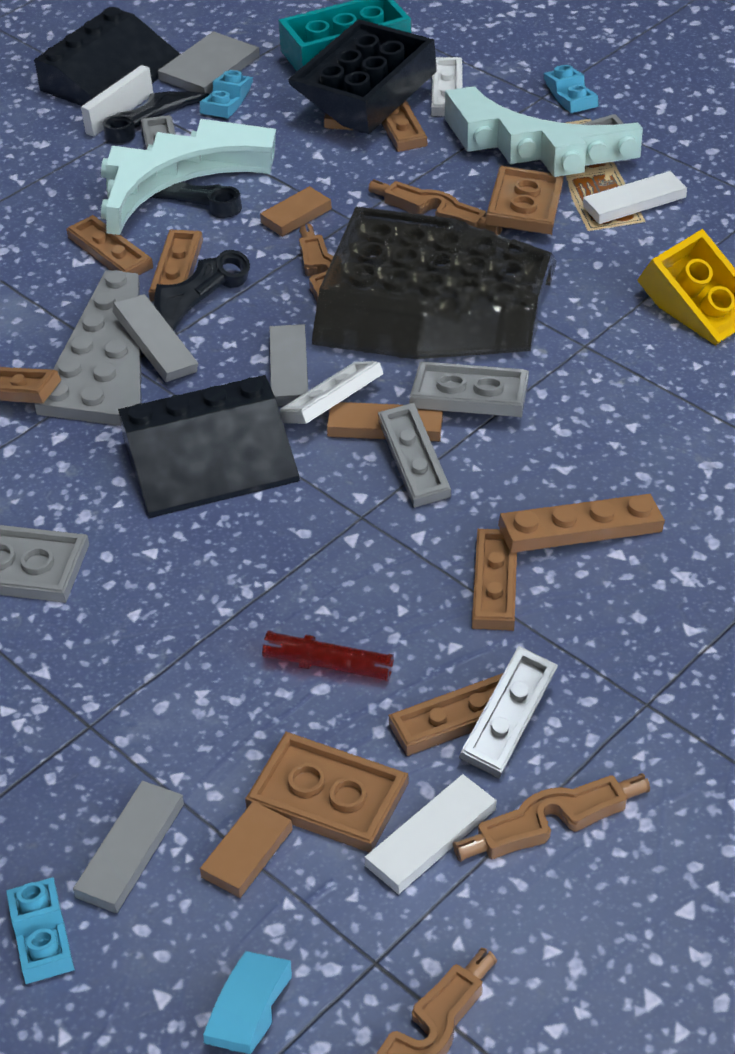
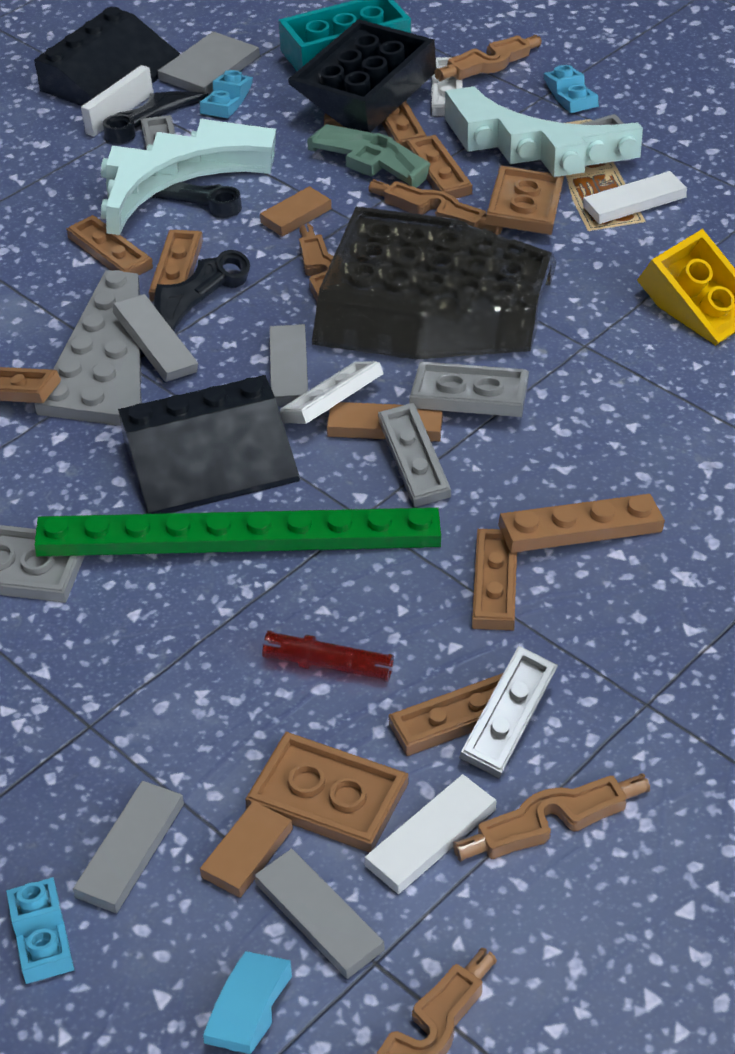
none -> green plate [34,507,441,557]
none -> light grey tile [255,848,385,979]
none -> sand green plate [307,124,430,188]
none -> medium nougat tile [406,135,473,198]
none -> medium nougat piece [435,34,542,81]

